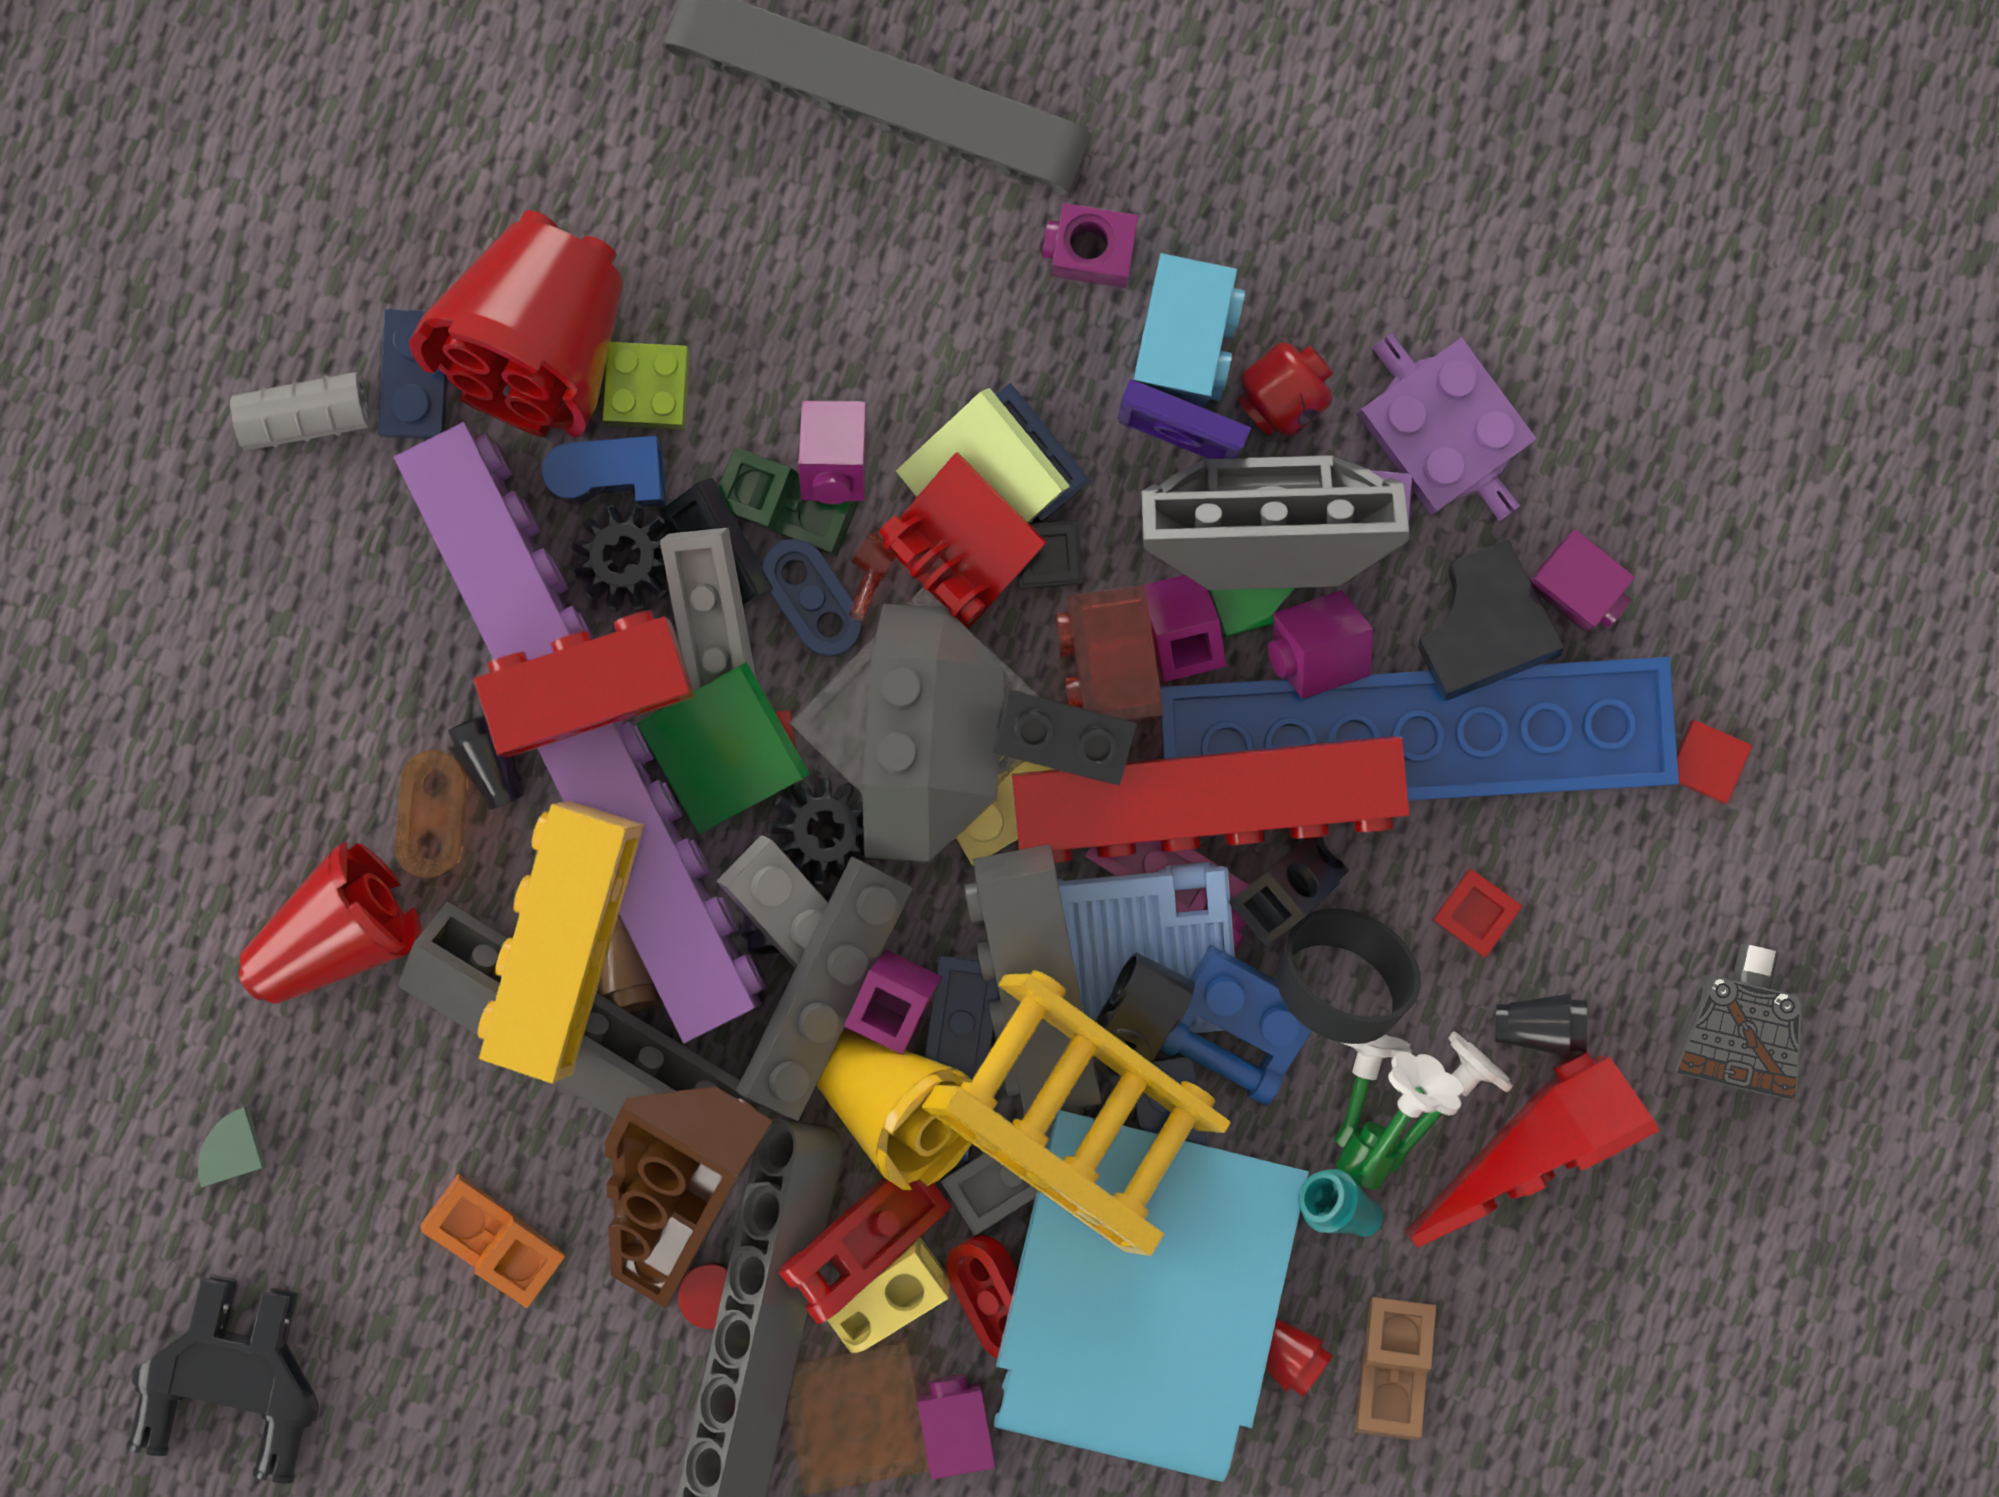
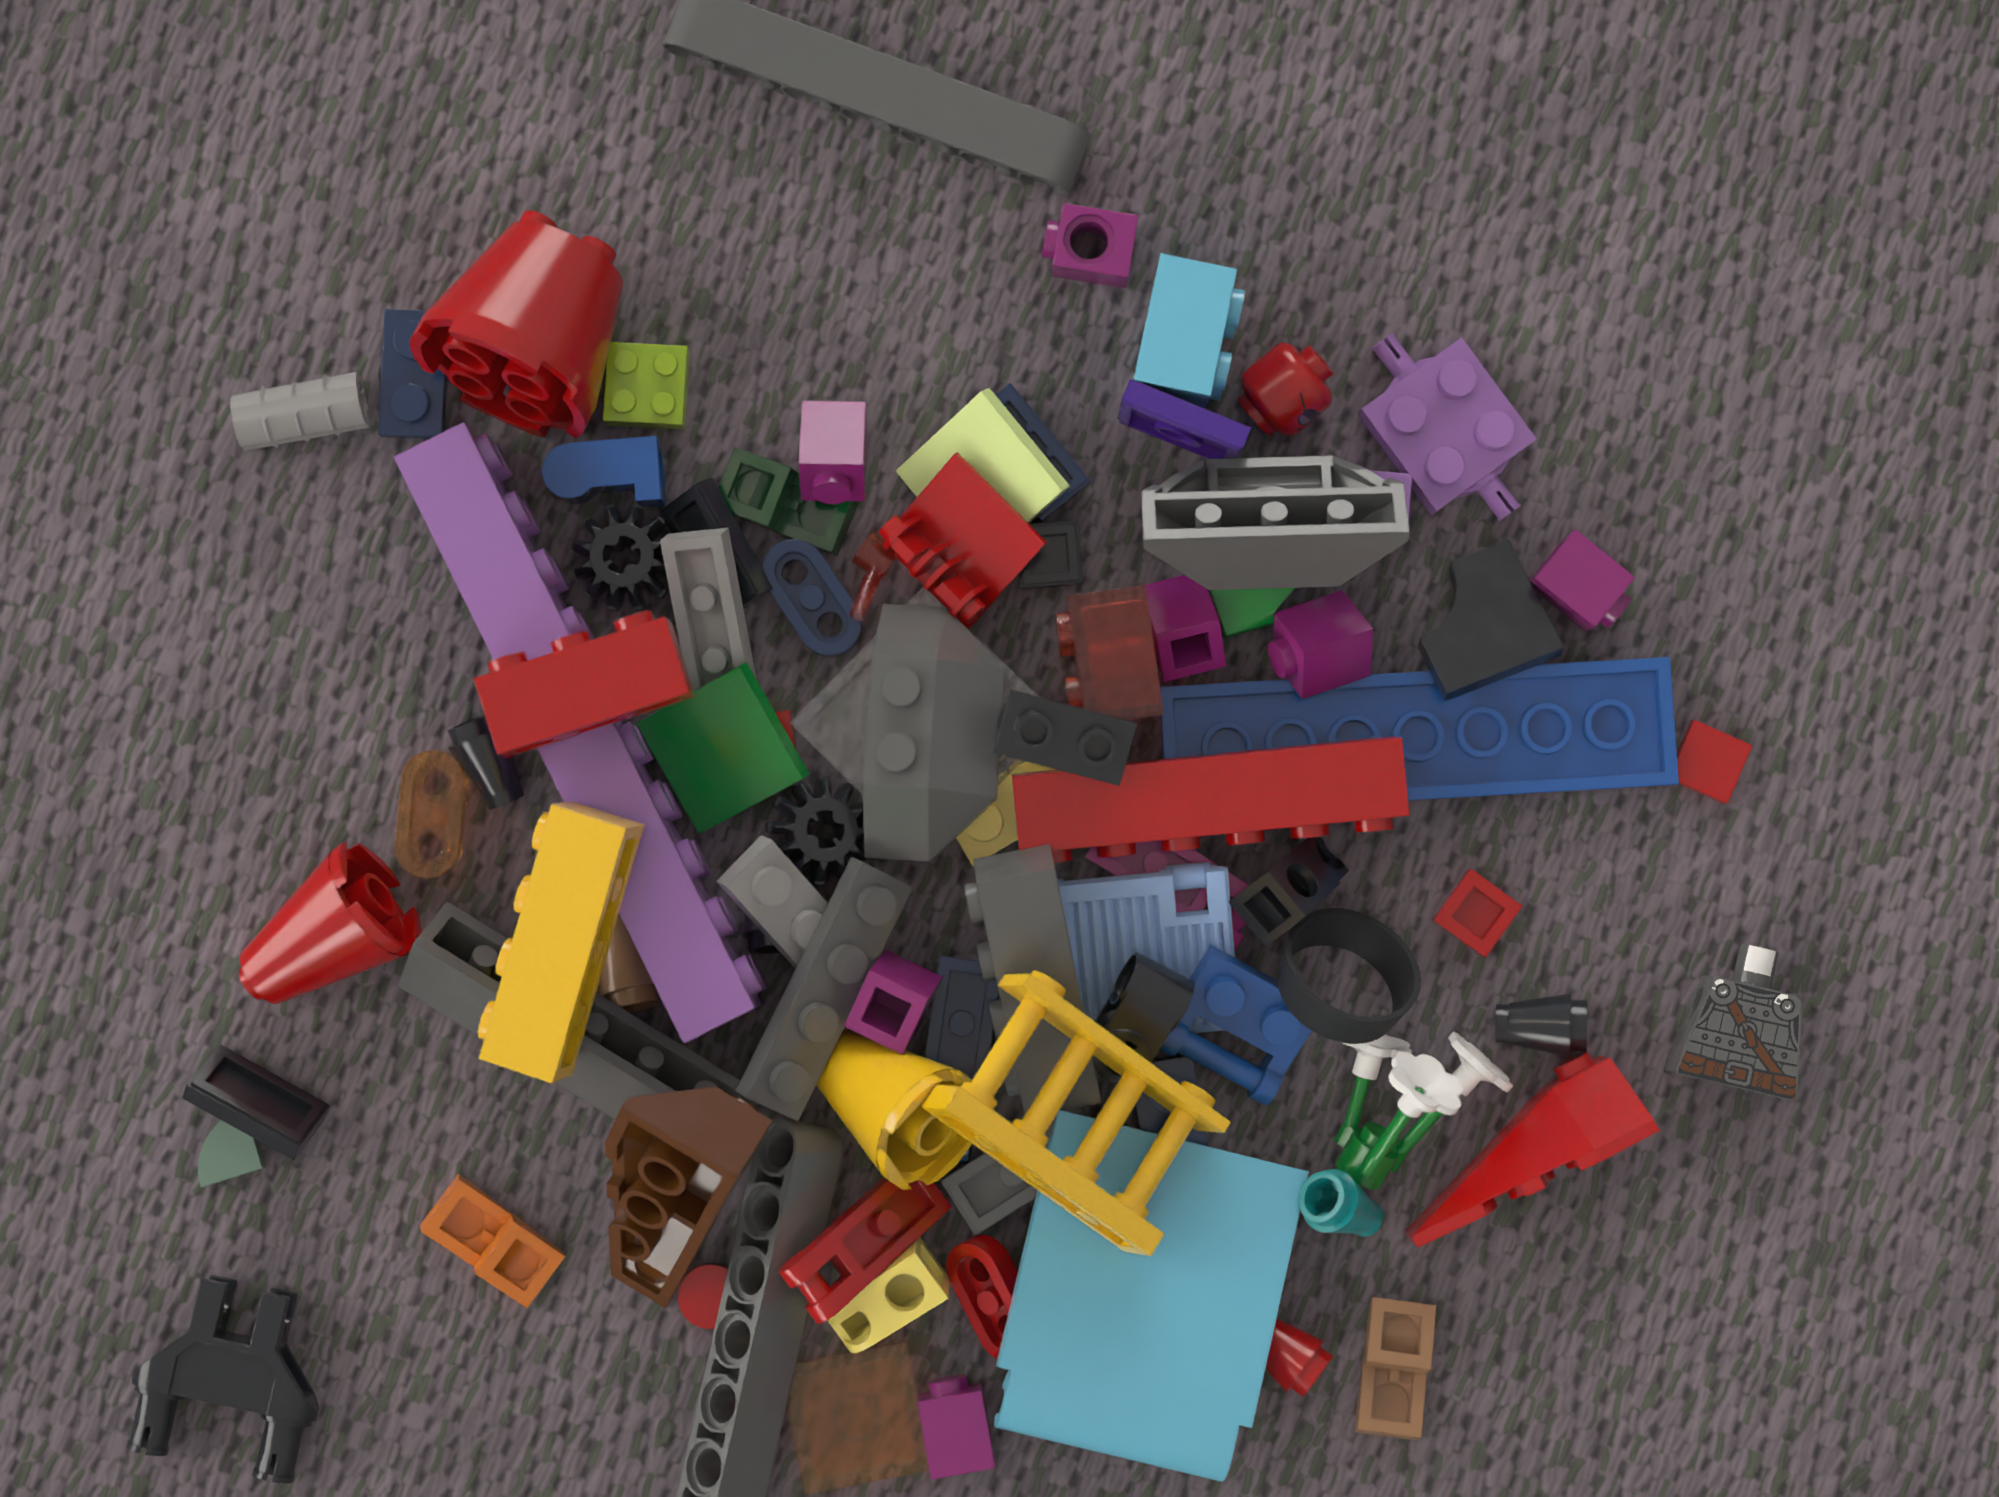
none -> black tile [182,1044,330,1160]

